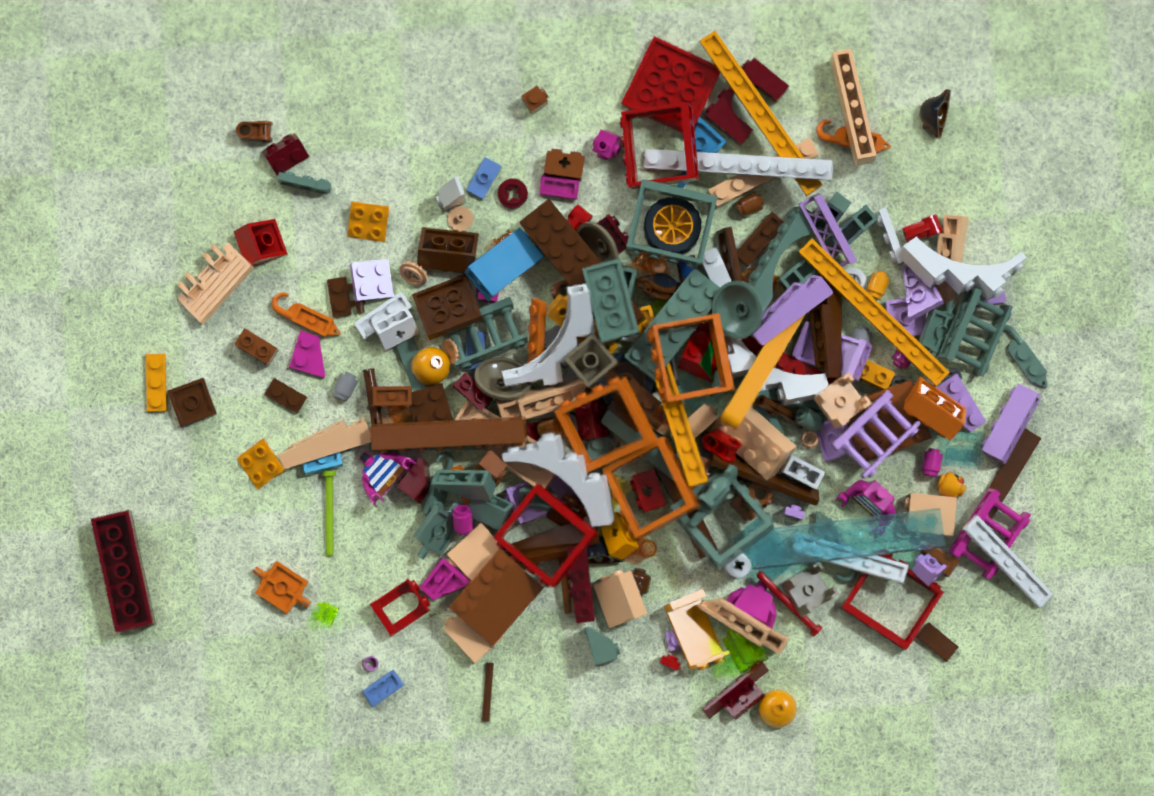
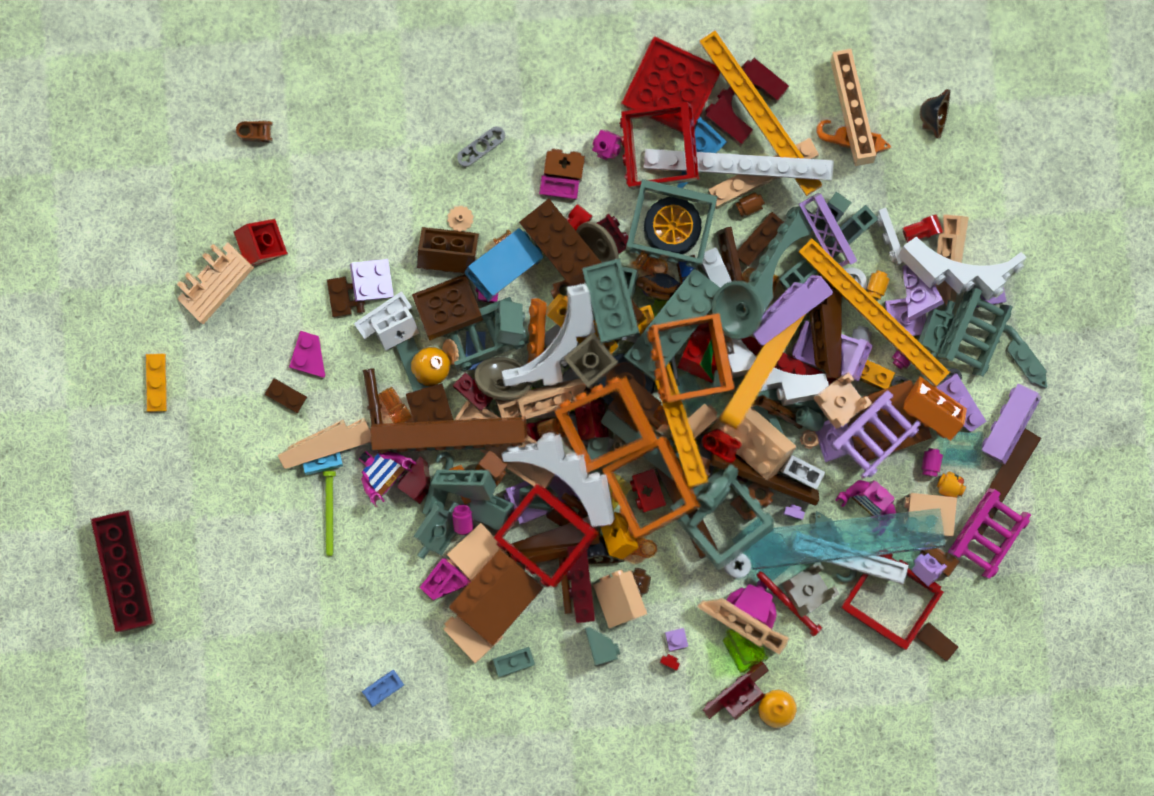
reddish brown plate [167,378,217,427] -> none
dark orange brick [234,328,279,366] -> none
light orange hinge [236,438,285,490] -> none
orange plate [252,561,311,614] -> none
dark red bracket [263,133,310,176] -> none
orange plate [271,292,341,337] -> none
sand green hinge [278,171,331,194] -> none
clear neon green tile [313,601,339,626] -> none
light grey brick [333,371,358,401] -> none
light orange hinge [347,201,390,242] -> none
magenta hinge [362,656,379,672] -> none
red panel [370,578,431,637] -> none
dark orange plate [373,386,412,407] -> none
light nougat gear [399,260,428,286] -> none
white slope [436,176,466,210] -> none
medium blue plate [467,157,502,199] -> none
reddish brown bar [482,663,494,721] -> none
dark red gear [497,178,528,209] -> none
dark orange brick [521,86,549,115] -> none
panel [663,589,730,671] -> none
white tile [963,515,1053,608] -> none
none -> light grey beam [457,127,505,167]
none -> sand green plate [493,647,535,677]
none -> sand green brick [495,300,525,346]

